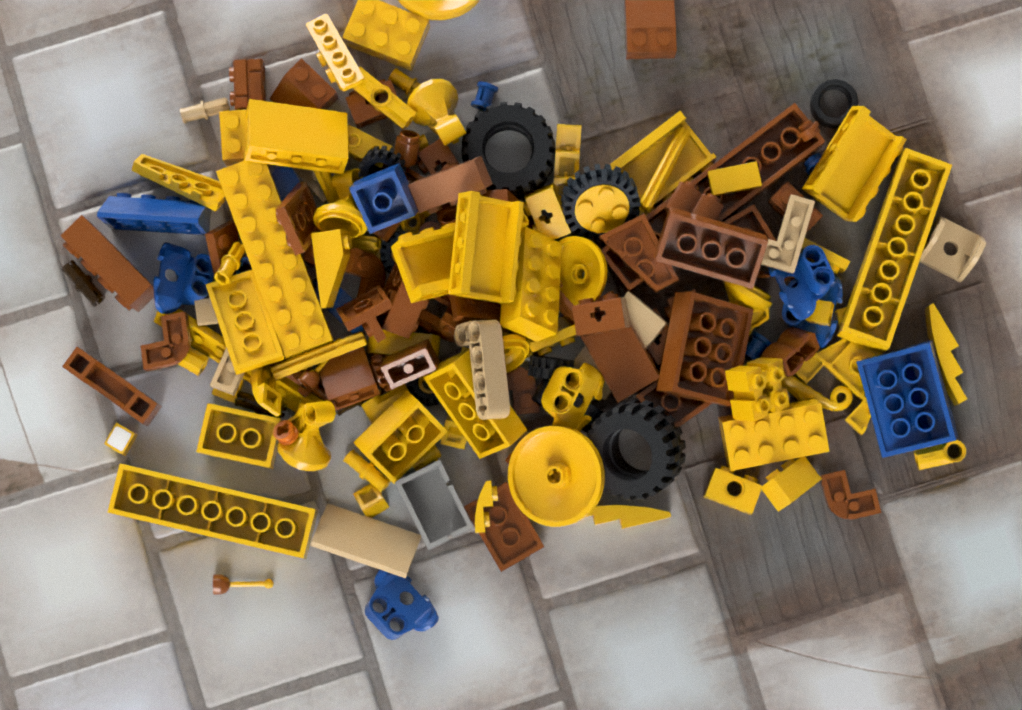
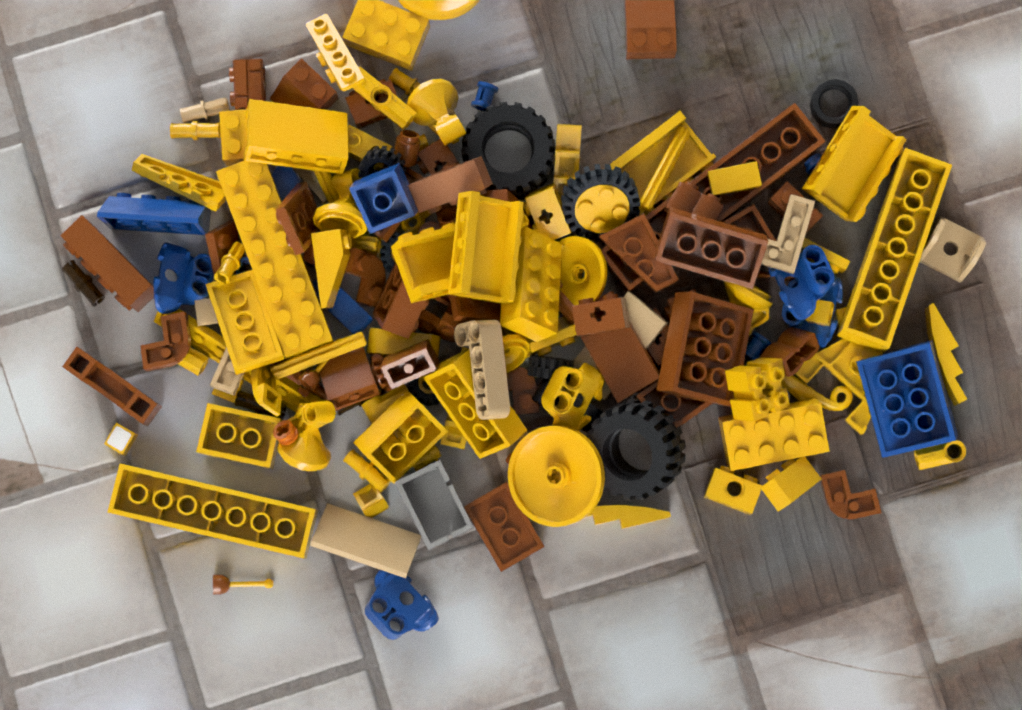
dark orange bracket [336,285,393,343] -> none
yellow slope [475,480,498,533] -> none
dark orange plate [796,120,821,142] -> none
none -> yellow pin [170,121,221,140]

